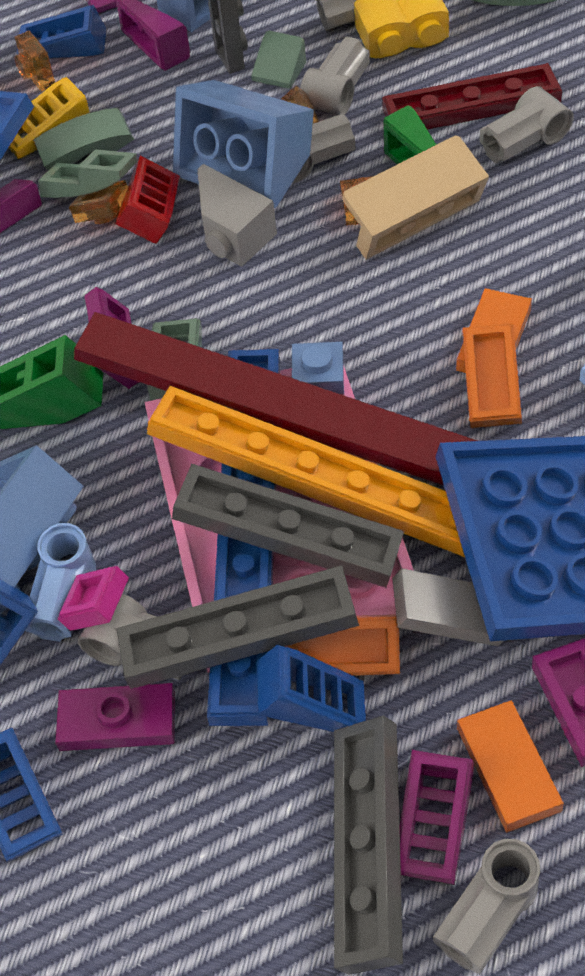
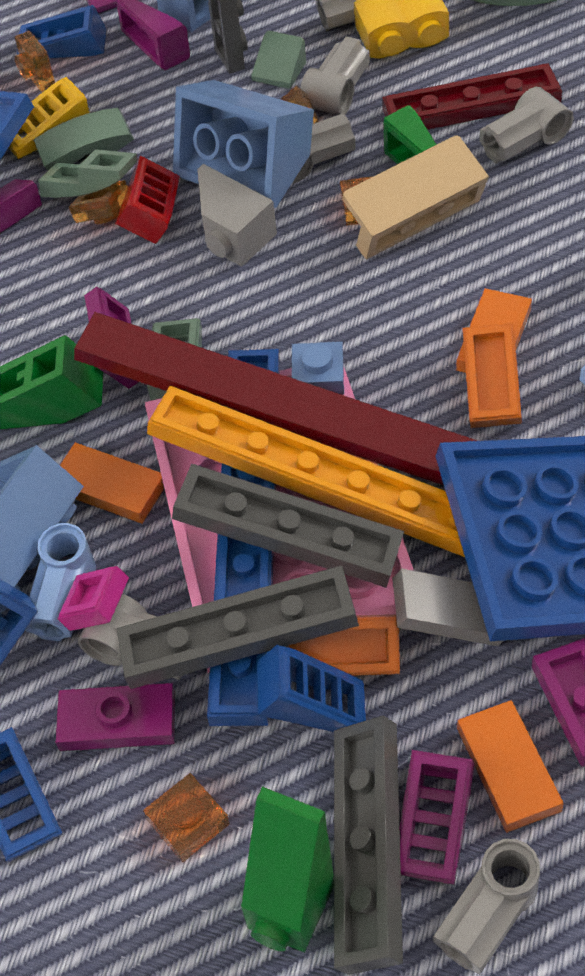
none -> orange tile [60,442,164,524]
none -> clear orange plate [143,773,230,862]
none -> green slope [241,786,334,953]

